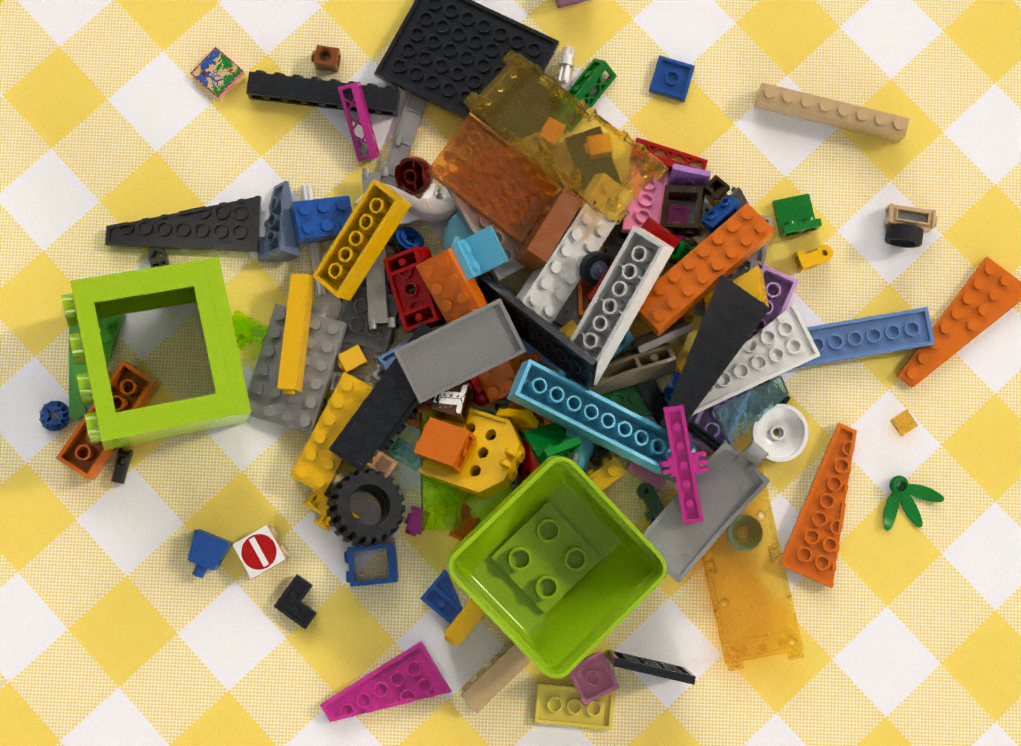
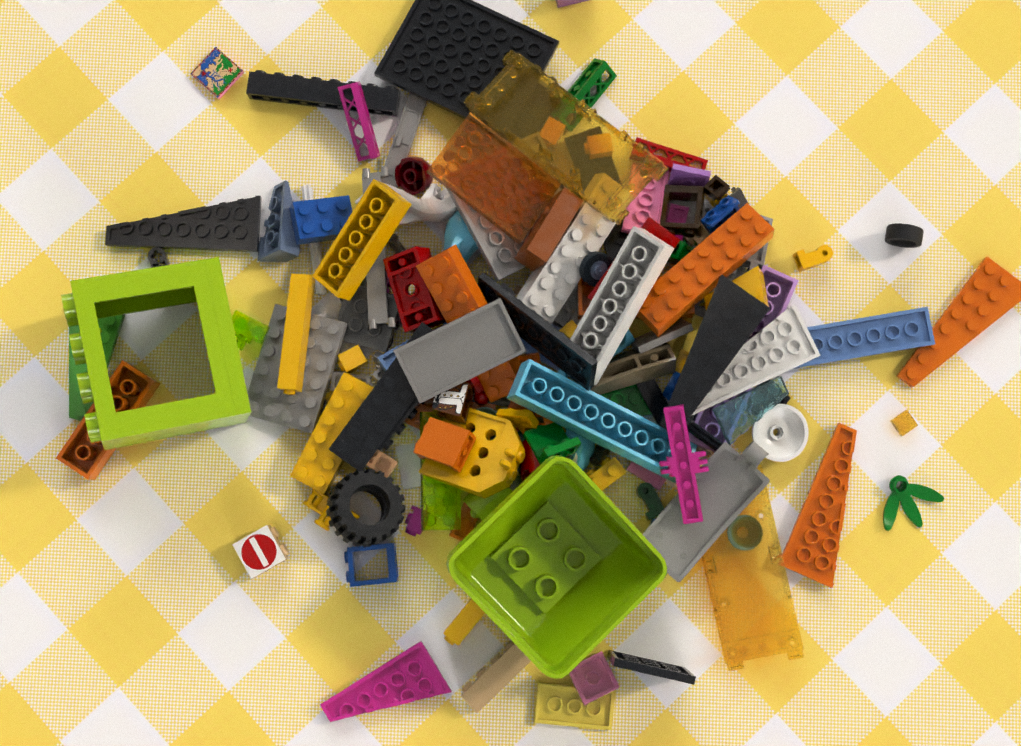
blue gear [39,401,70,431] -> none
black bar [111,448,133,484] -> none
blue torso [188,529,233,578] -> none
black plate [273,574,318,629] -> none
dark orange brick [312,45,341,72] -> none
clear light blue brick [388,437,423,471] -> none
blue gear [394,227,424,250] -> none
blue wing [420,569,463,624] -> none
medium azure bracket [451,226,508,280] -> none
white axle [557,46,575,84] -> none
blue tile [649,55,695,102] -> none
tan brick [754,82,910,142] -> none
green bracket [772,194,822,238] -> none
tan window [883,203,938,232] -> none

